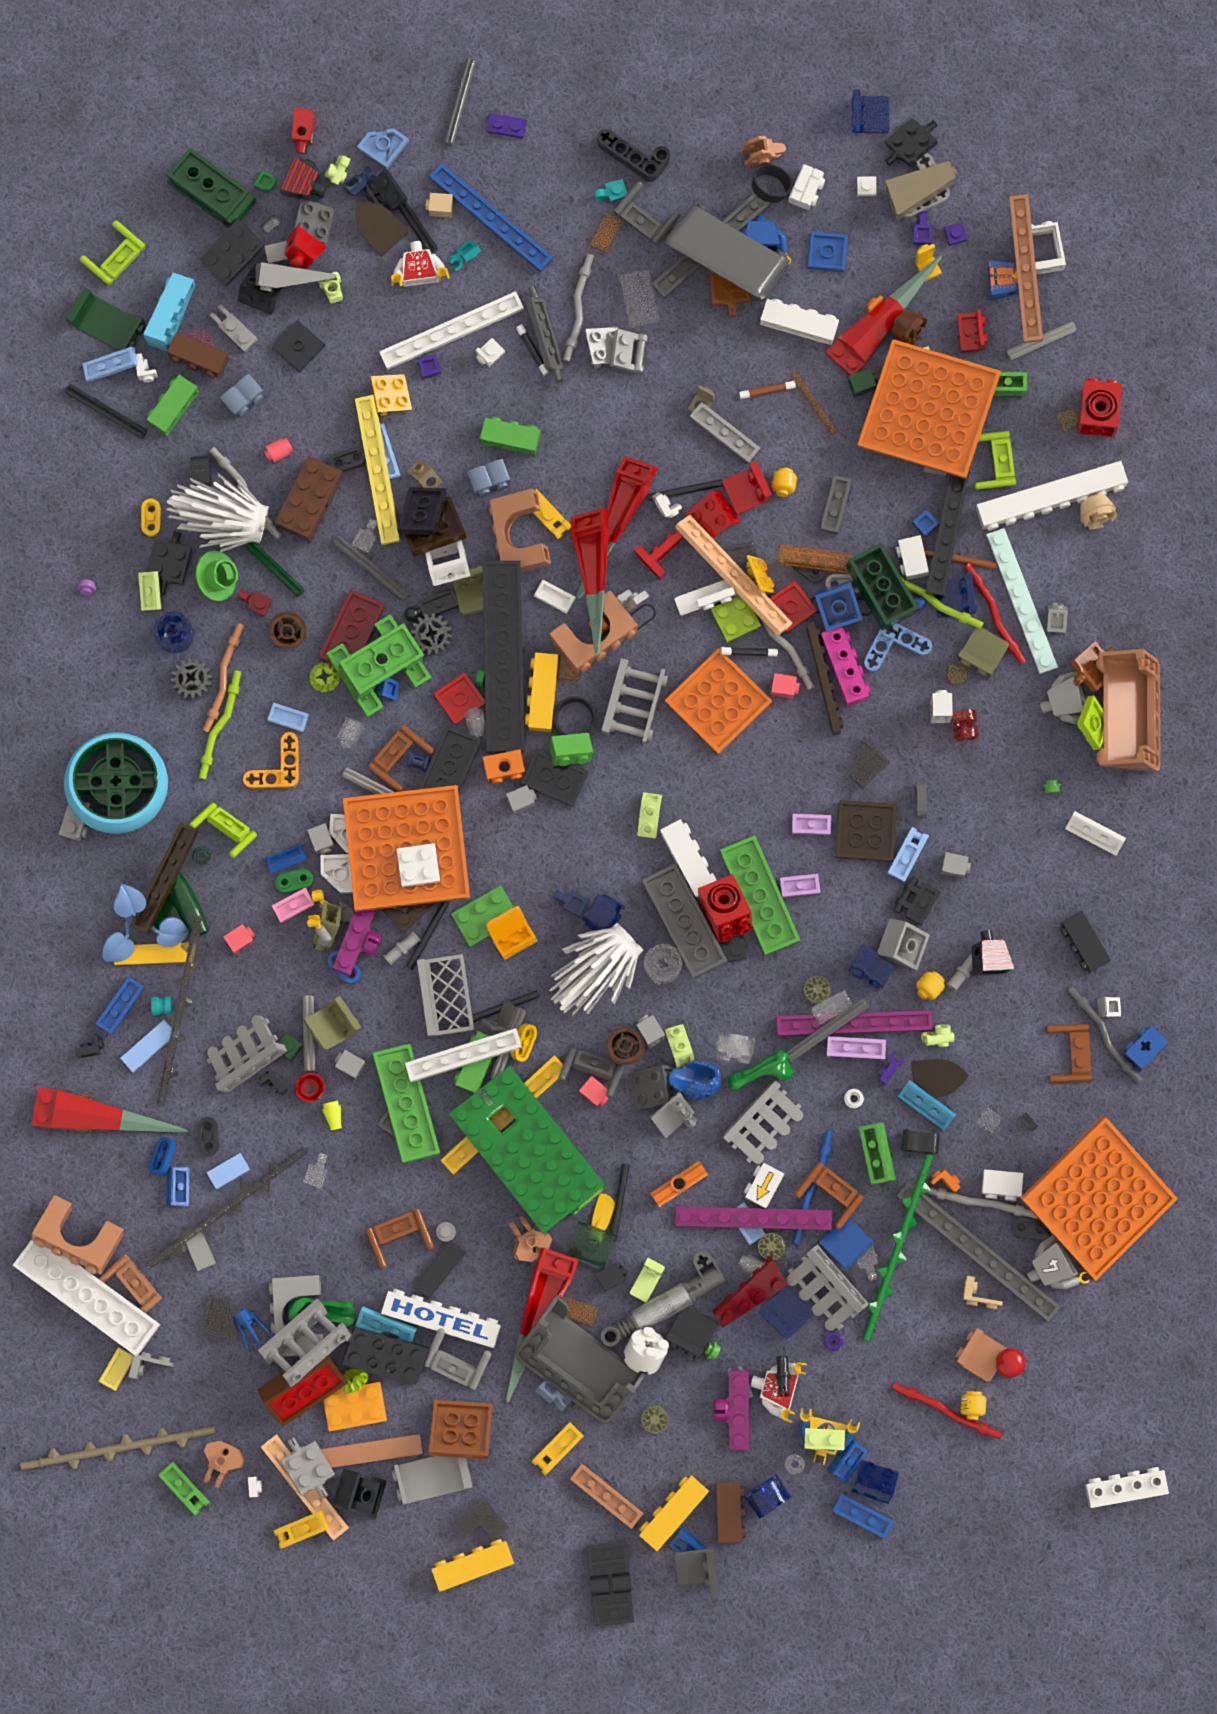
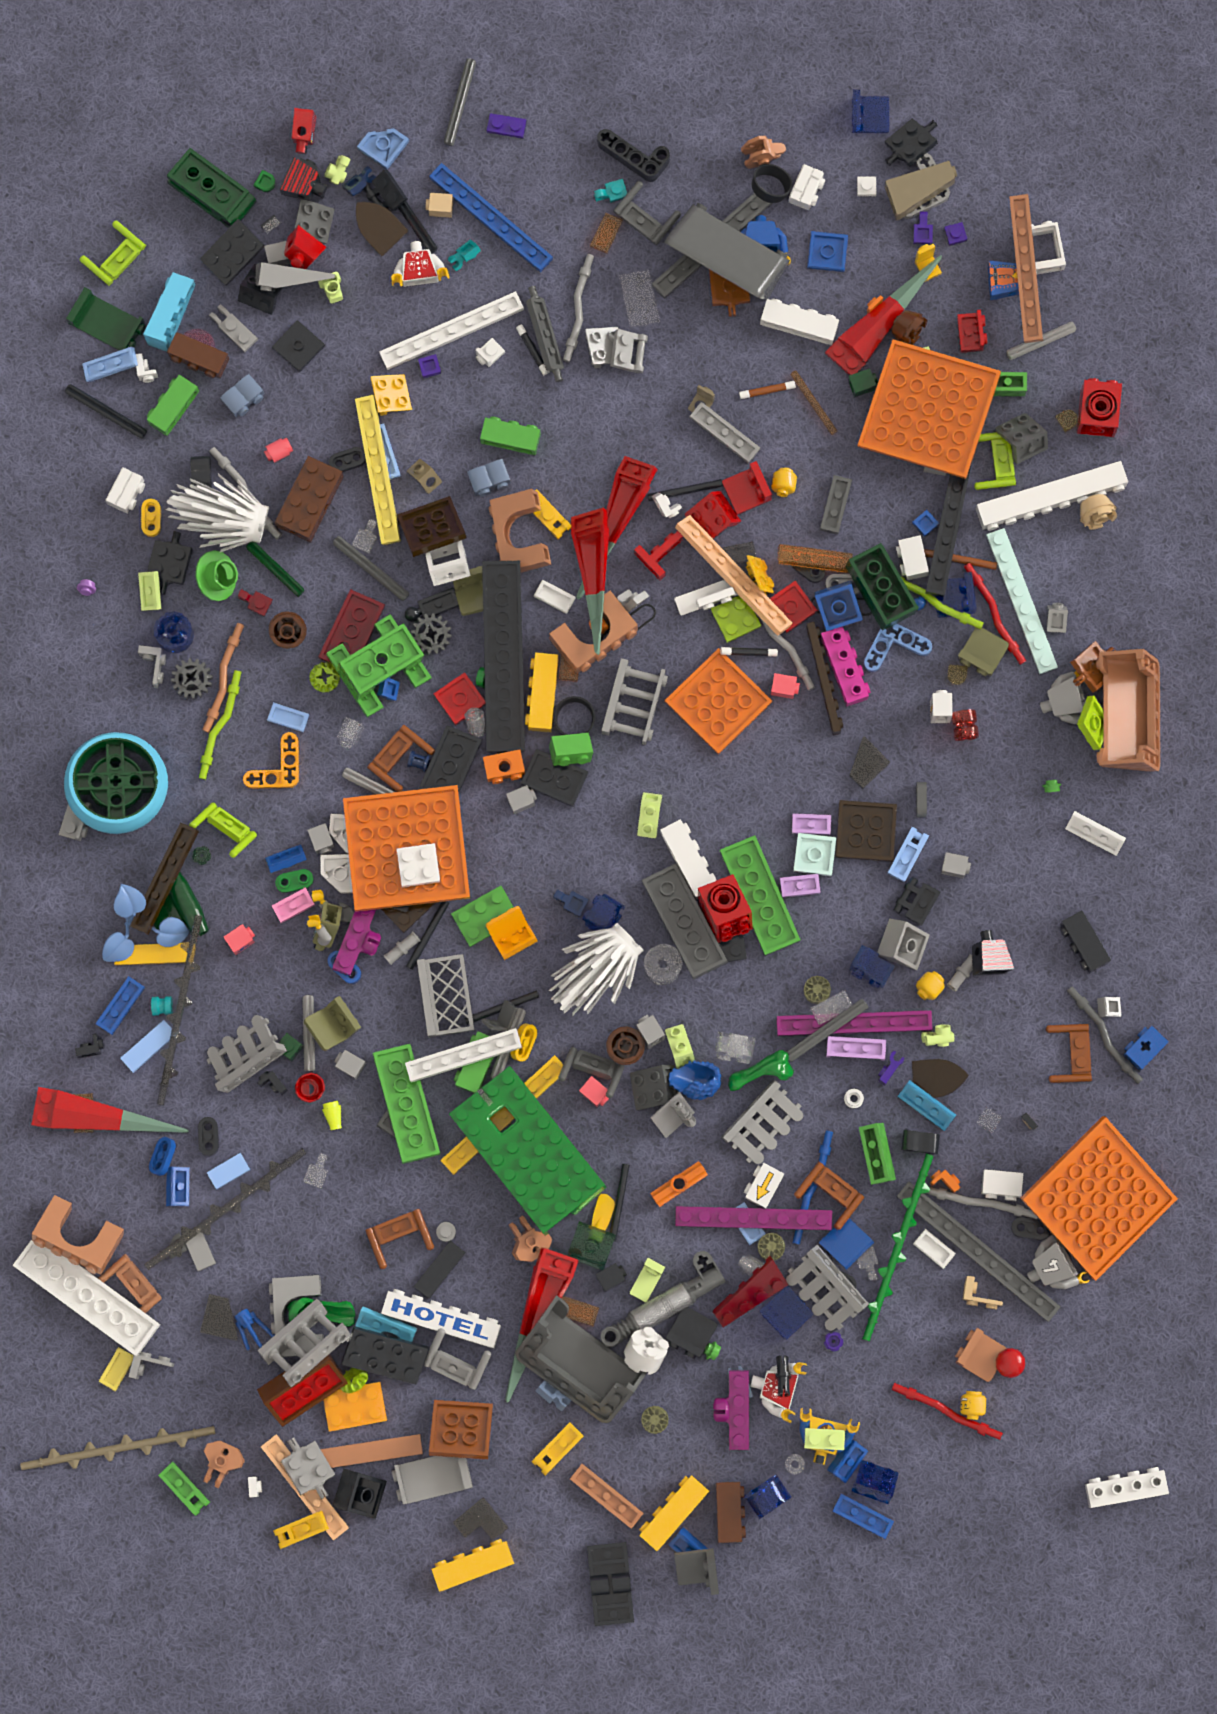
black plate [397,487,447,535] -> none
none -> white brick [105,467,145,514]
none -> light grey bracket [138,645,166,688]
none -> light aqua plate [793,833,836,876]
none -> white tile [913,1229,956,1269]
none -> dark grey bracket [995,413,1048,464]

